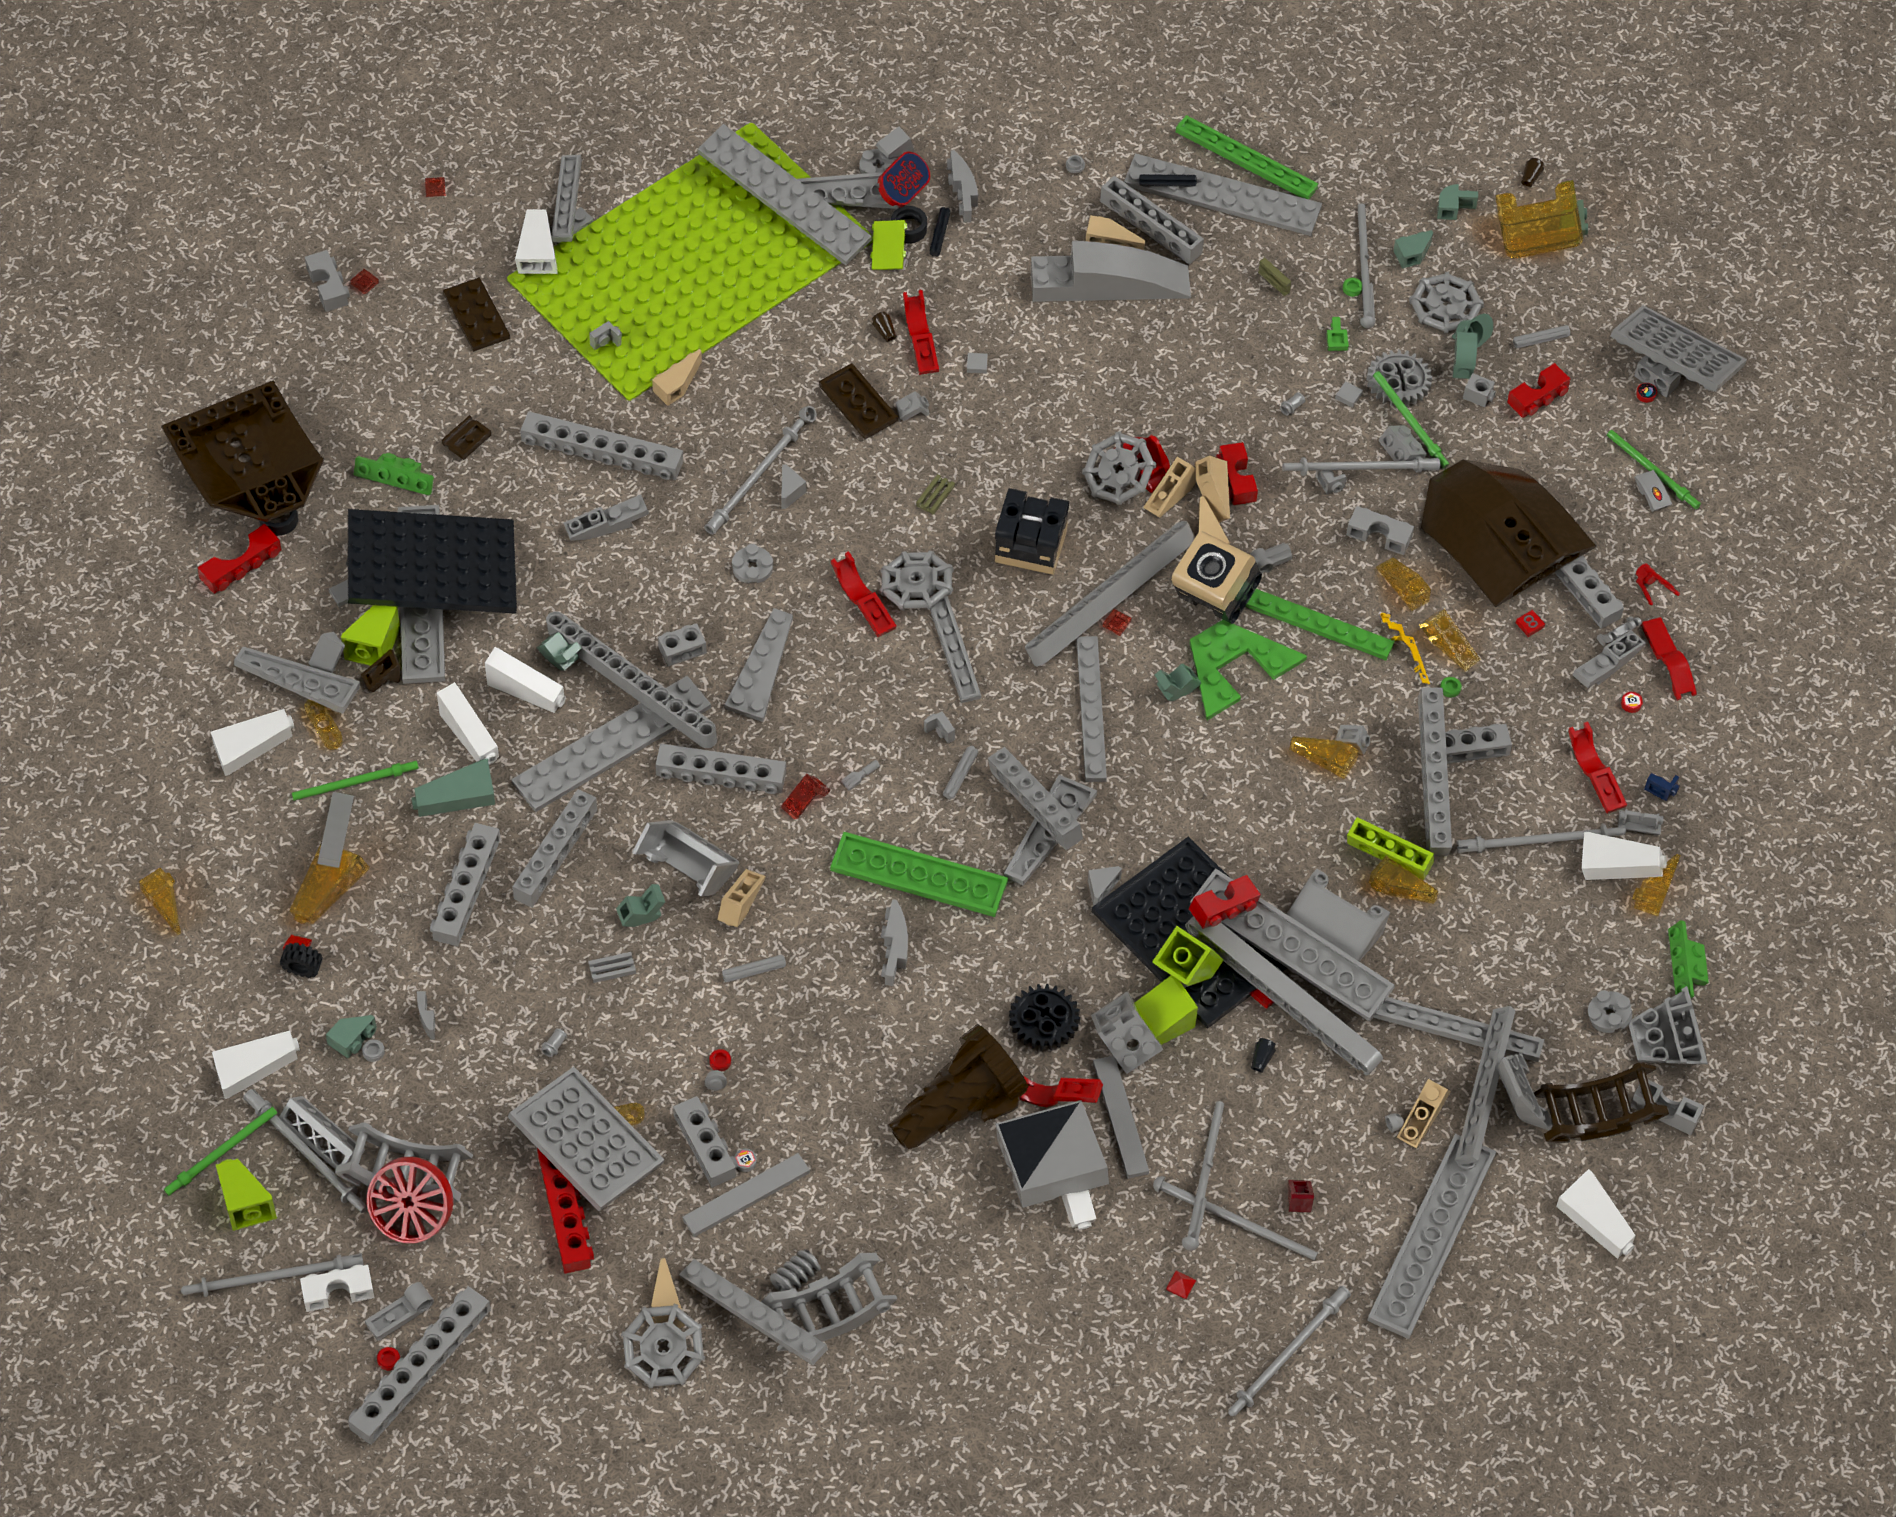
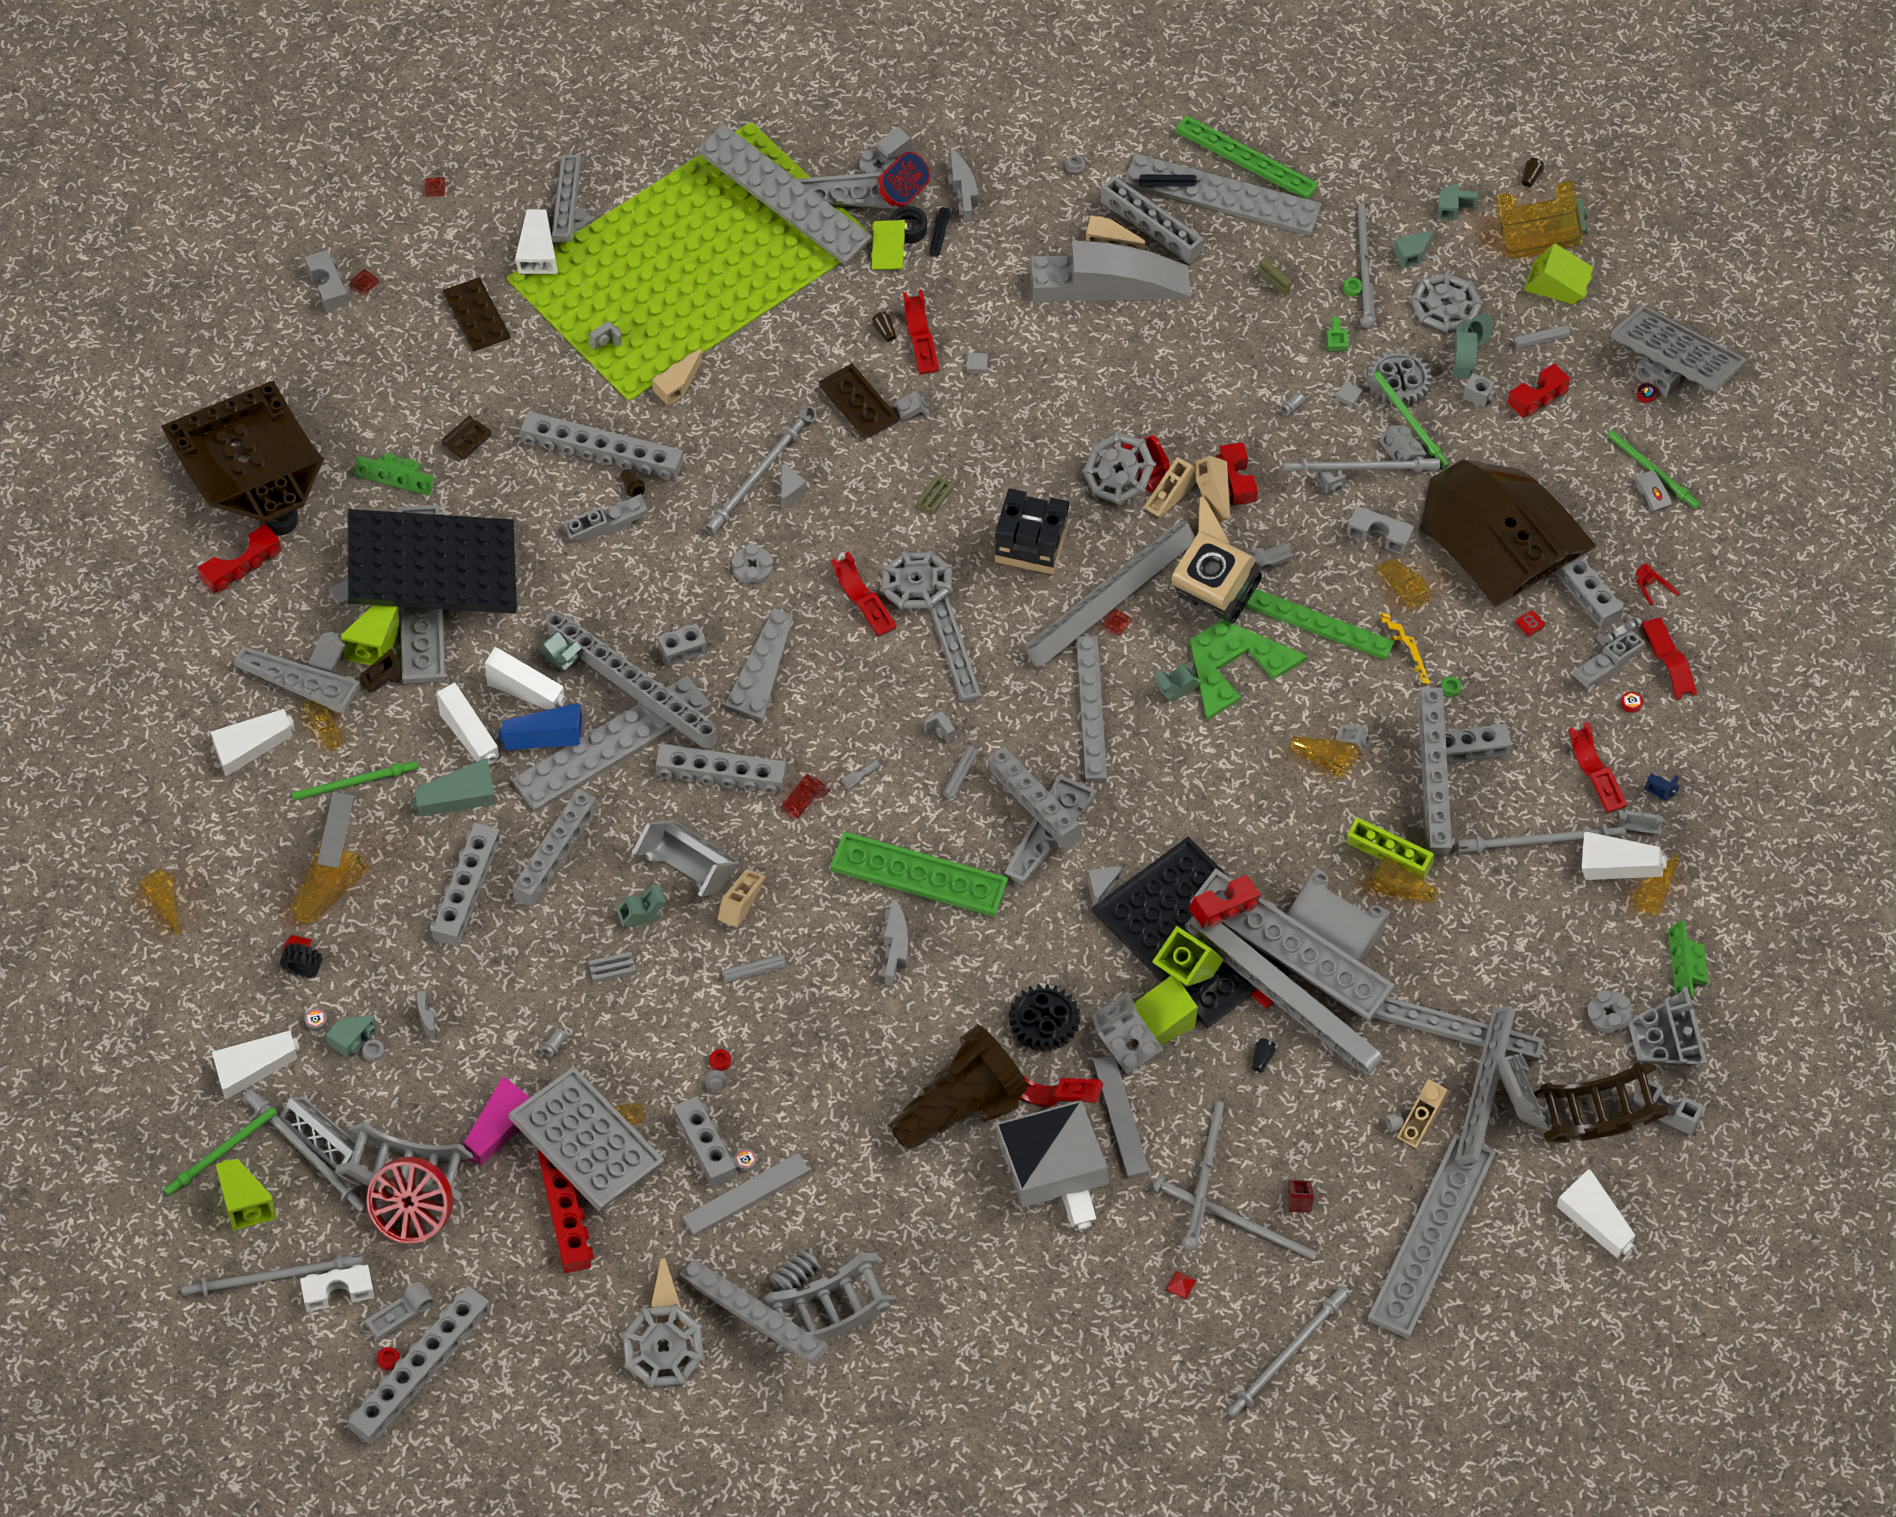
clear yellow slope [1419,609,1481,671] -> none
none -> tile [304,1008,327,1031]
none -> dark pink slope [464,1076,530,1165]
none -> blue slope [498,703,583,750]
none -> dark brown cone [620,469,645,497]
none -> lime slope [1524,243,1593,305]

